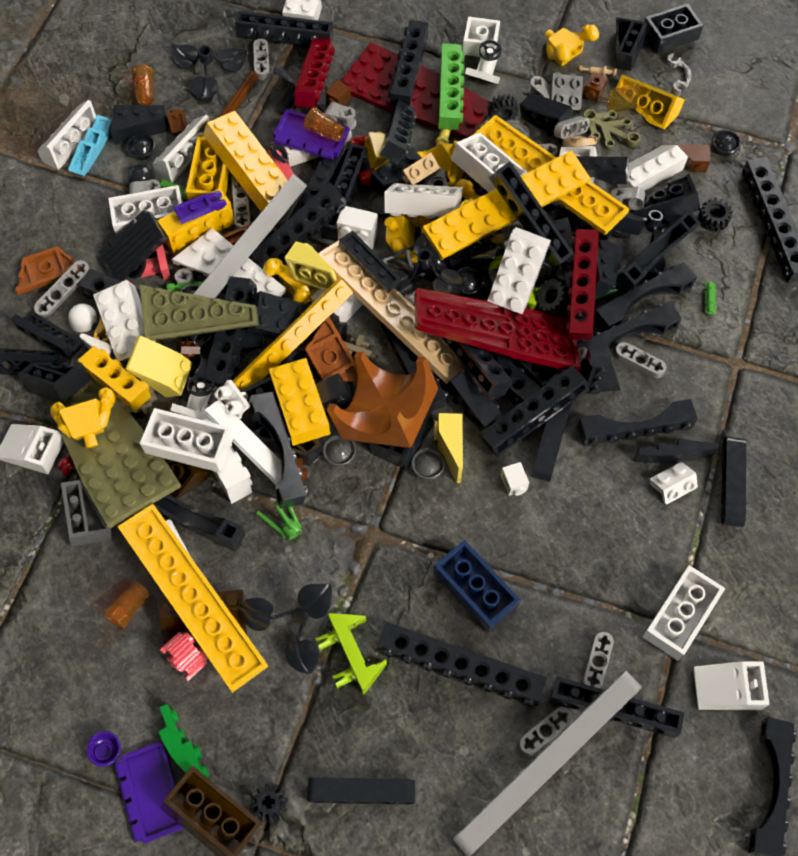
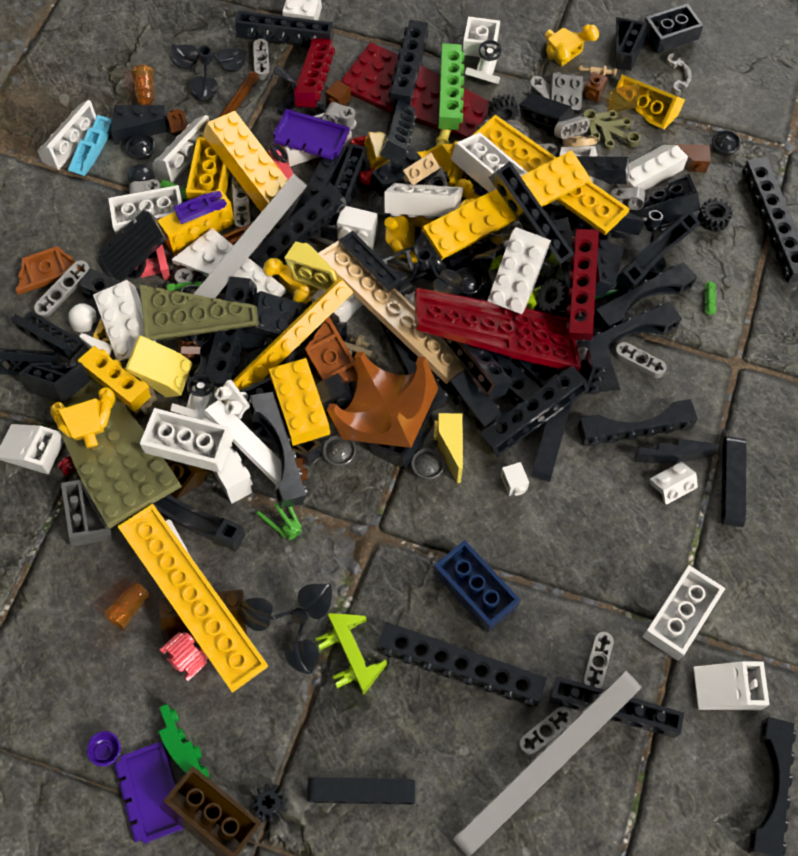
clear orange plant [304,107,345,142] -> none

